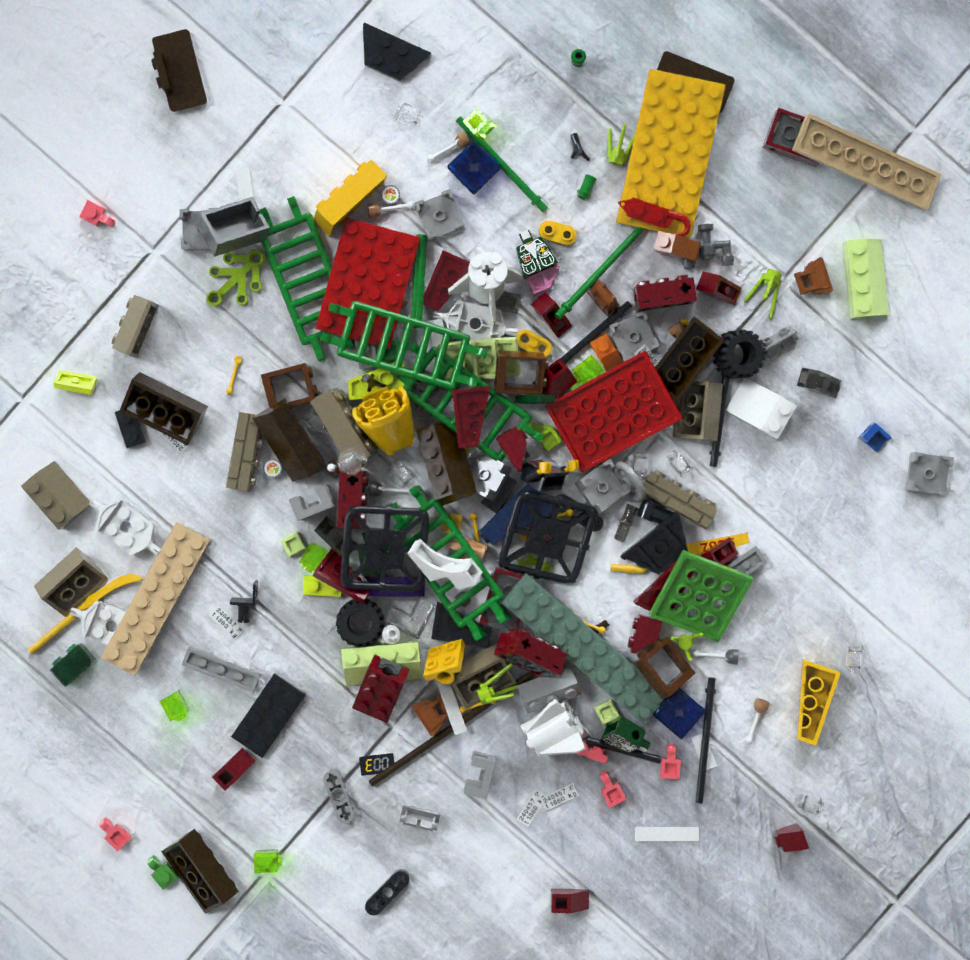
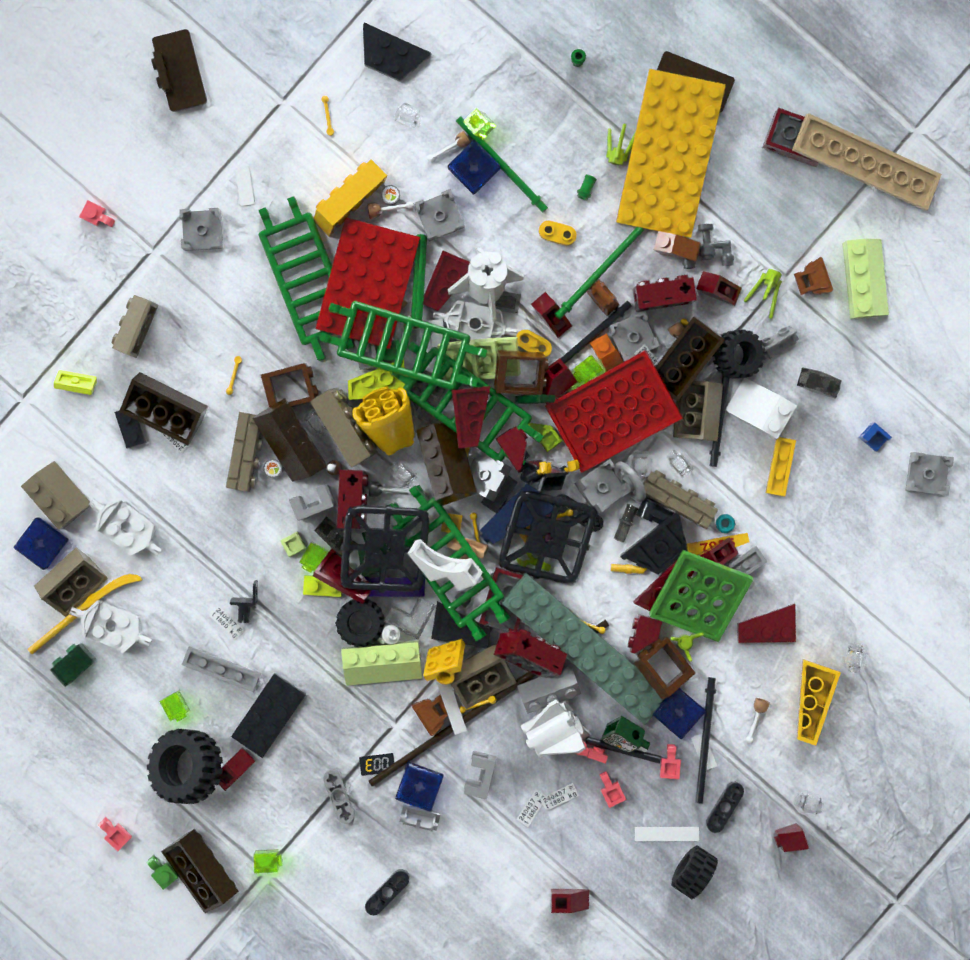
tan plate [100,522,210,676] -> none
dark grey piece [197,197,270,257] -> none
lime plant [206,249,266,307] -> none
clear head [338,447,367,475] -> none
dark red piece [352,654,410,723] -> none
bar [362,374,386,392] -> none
lime plant [477,663,518,704] -> none
dark green torso [516,230,558,279] -> none
bright pink tile [526,264,560,296] -> none
black bar [570,133,590,161] -> none
yellowish green tile [594,699,620,725] -> none
red plate [618,197,691,237] -> none
hinge [692,649,739,665] -> none
none -> clear blue brick [13,517,68,570]
none -> black tyre [147,729,223,804]
none -> yellow hinge [321,96,334,136]
none -> clear blue brick [395,762,444,812]
none -> black tyre [671,845,718,899]
none -> black beam [706,781,744,833]
none -> teal plate [716,514,735,533]
none -> dark red wing [737,603,796,643]
none -> yellow plate [765,437,796,497]

